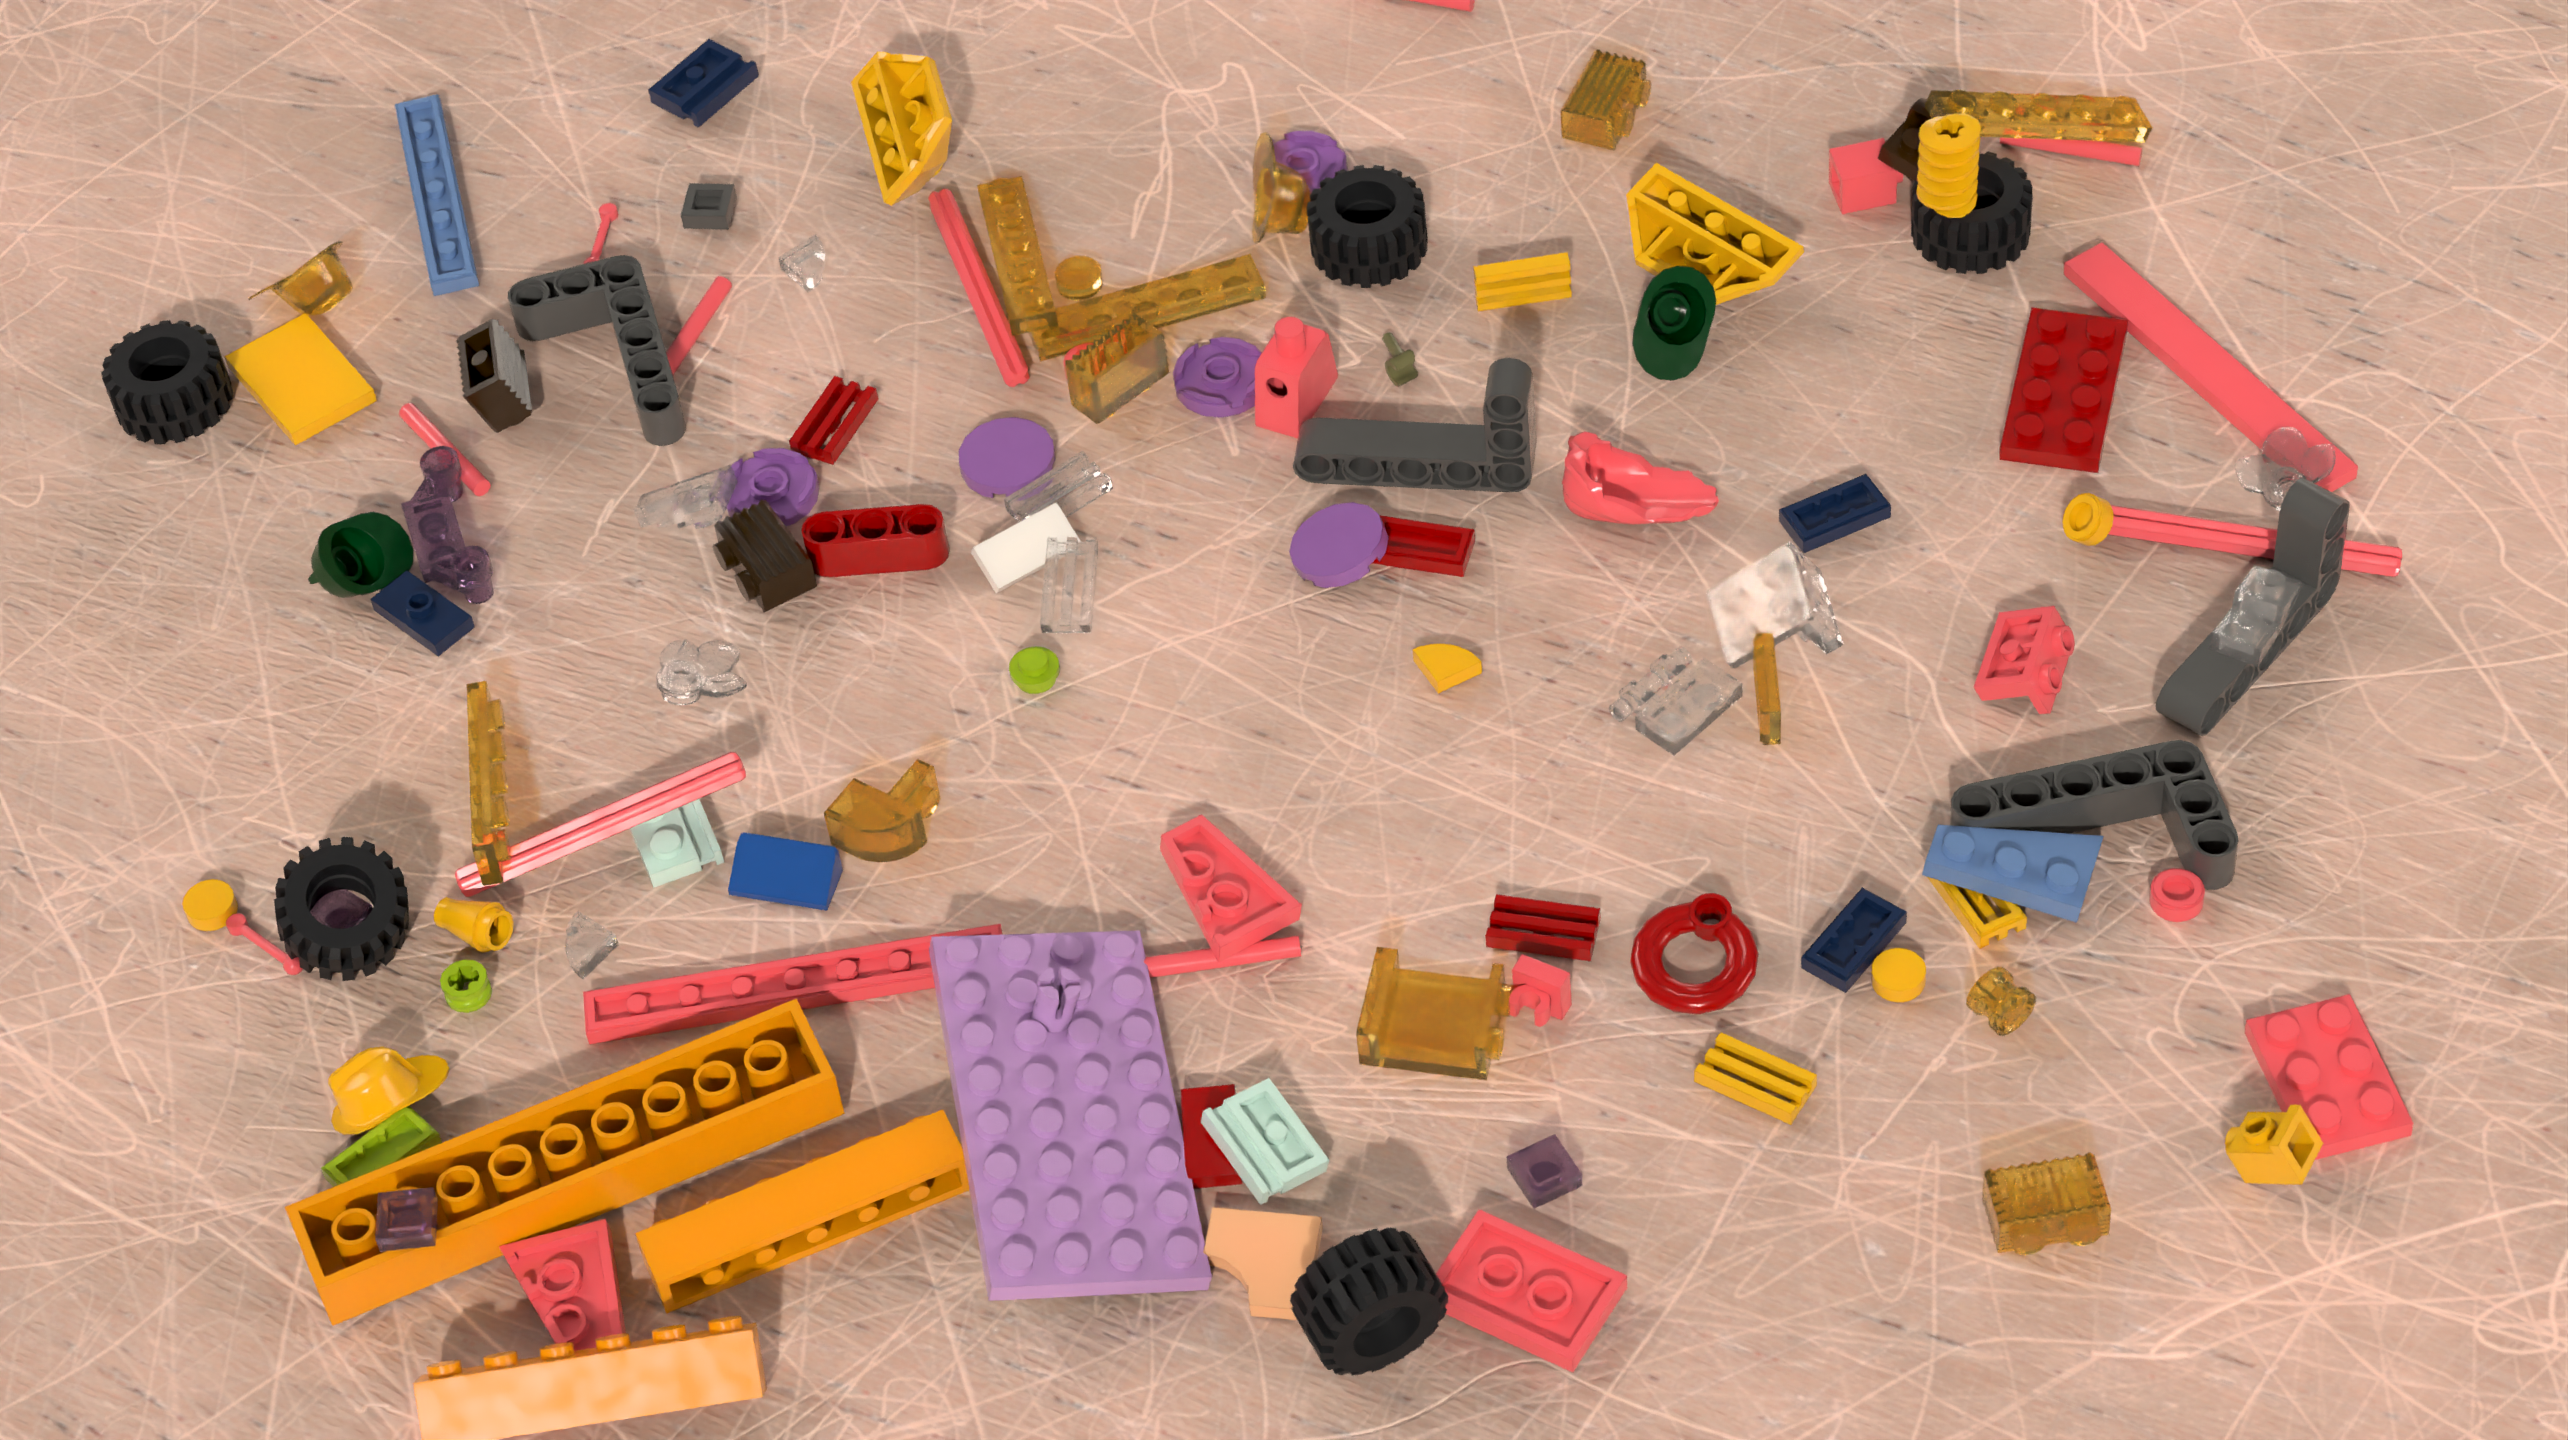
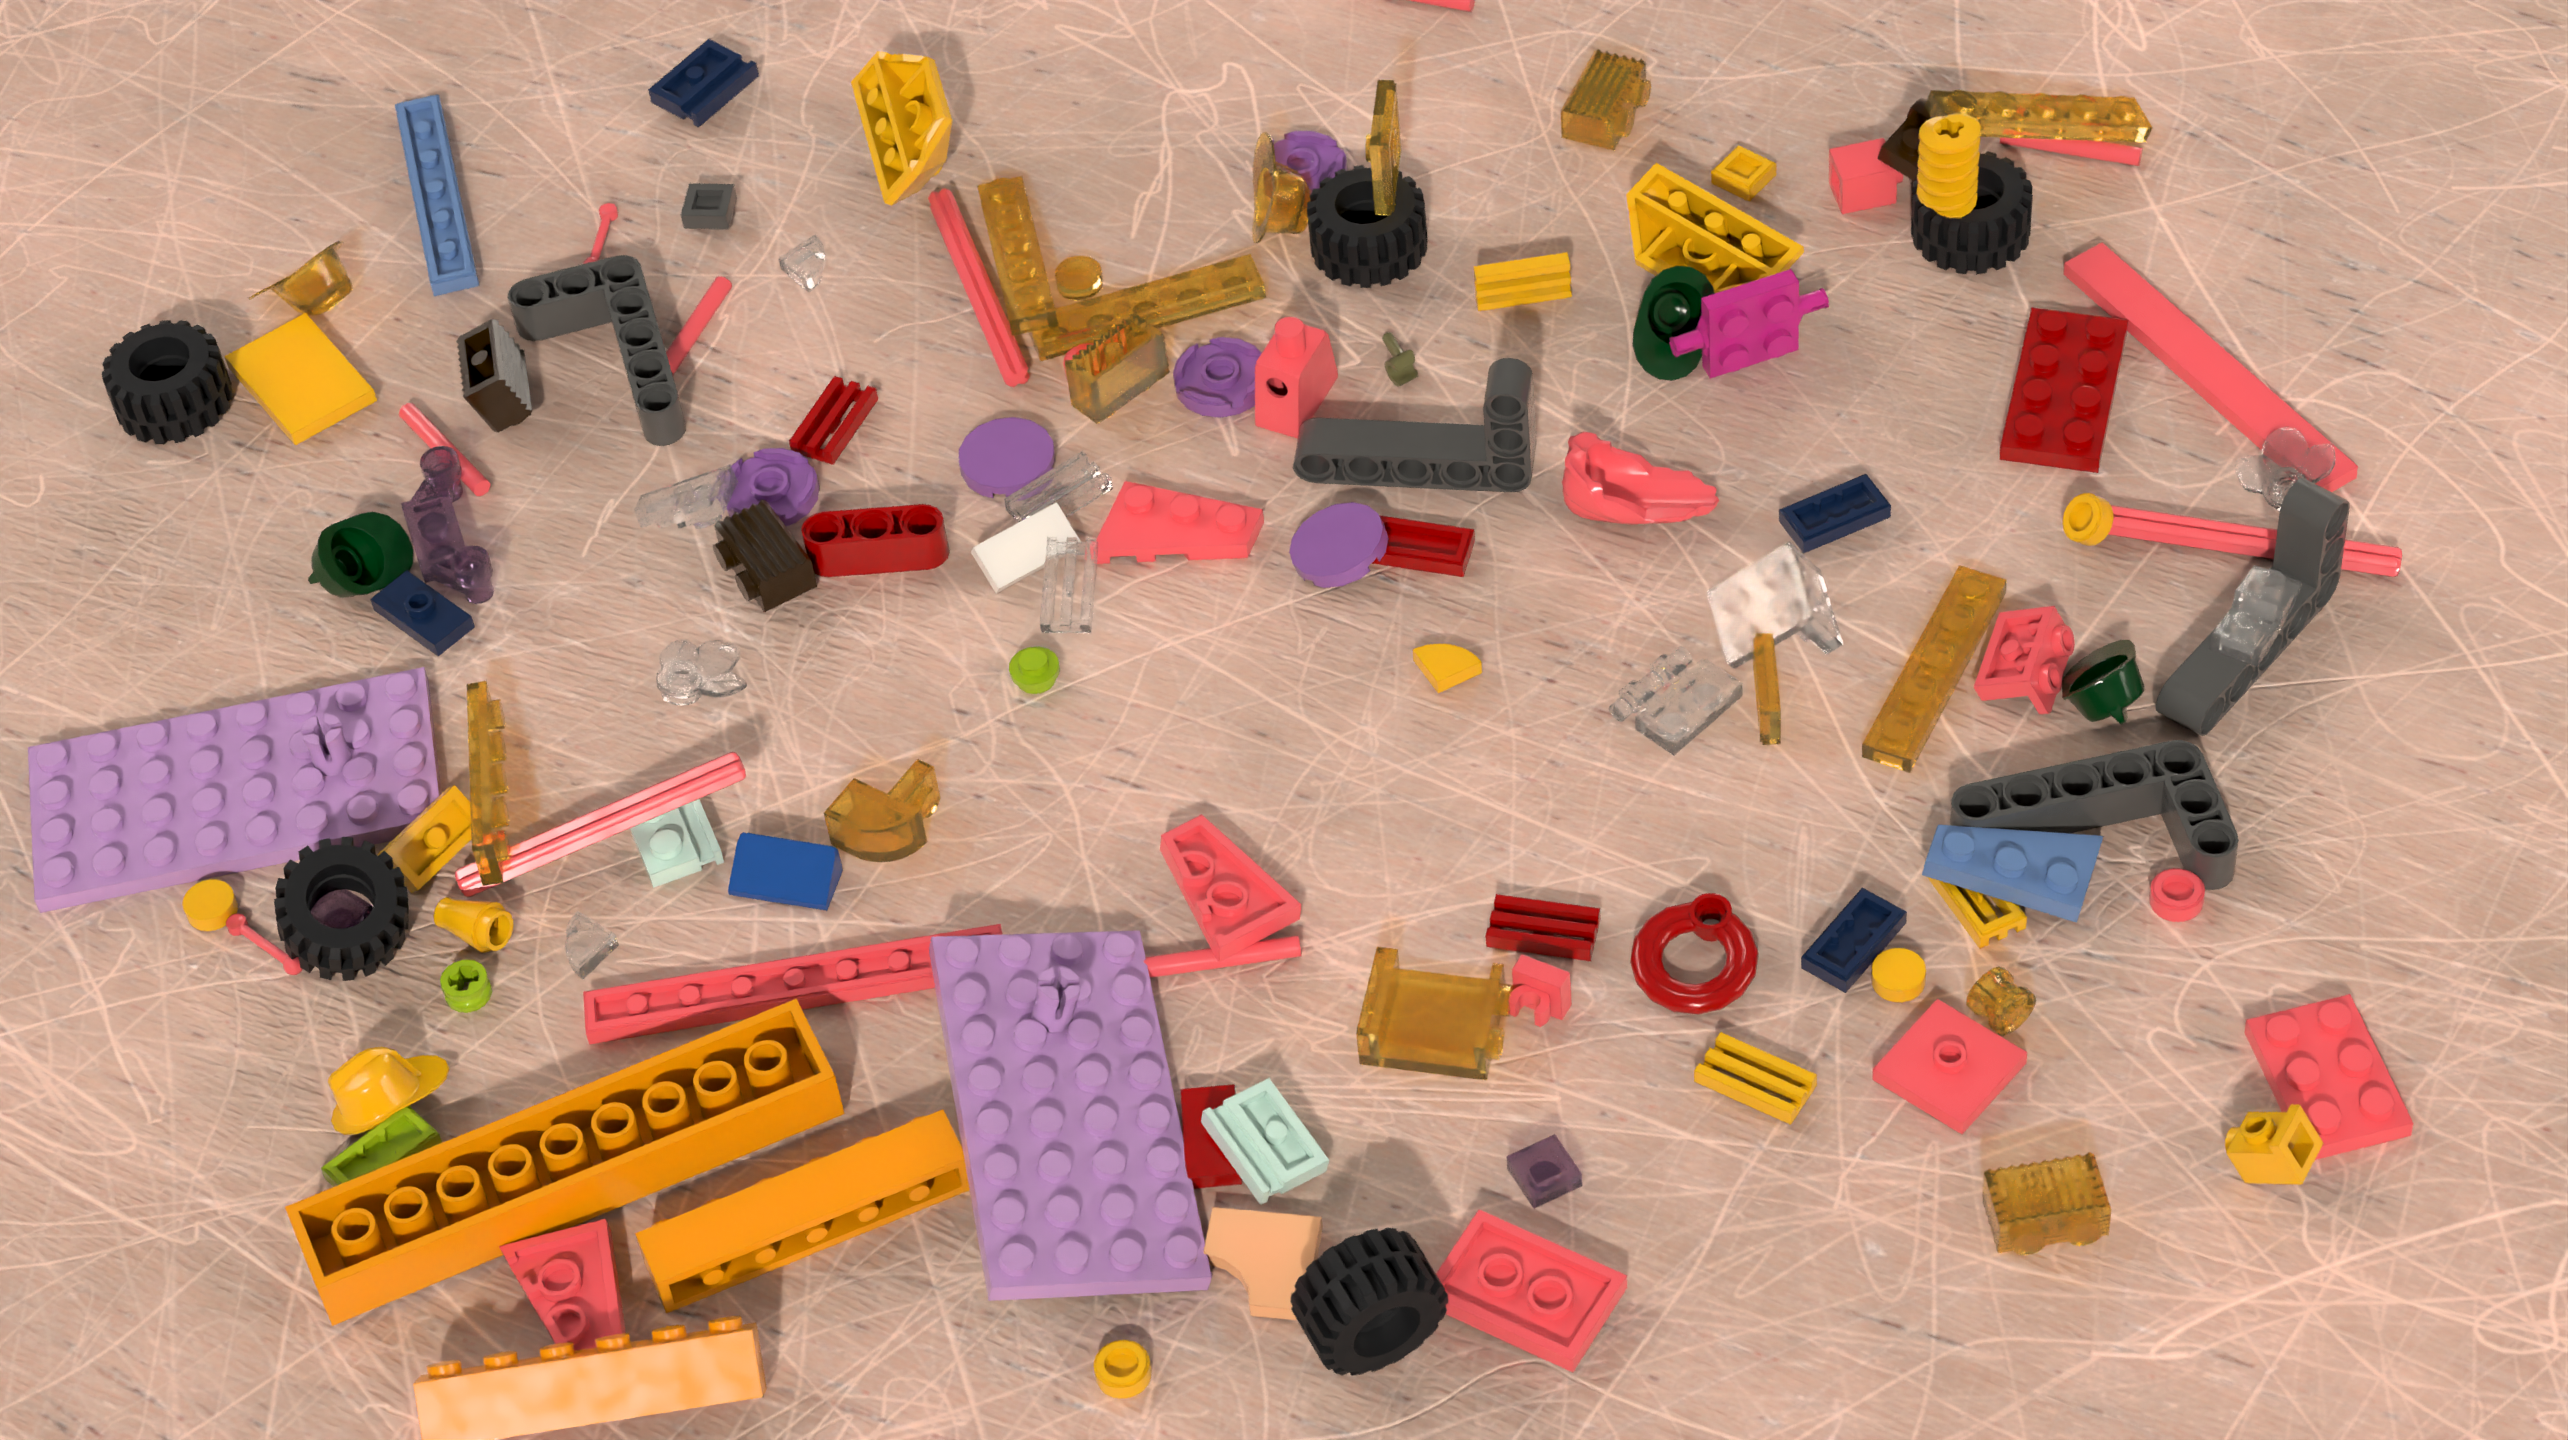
plate [375,1187,438,1252] -> none
none -> lavender plate [28,667,442,913]
none -> yellow plate [377,785,488,893]
none -> coral wing [1091,481,1264,564]
none -> yellow tile [1094,1340,1152,1399]
none -> clear yellow plate [1365,80,1402,215]
none -> dark pink plate [1669,269,1829,379]
none -> yellow tile [1711,145,1777,202]
none -> clear yellow plate [1862,565,2007,773]
none -> coral plate [1872,999,2027,1135]
none -> dark green piece [2062,640,2145,724]

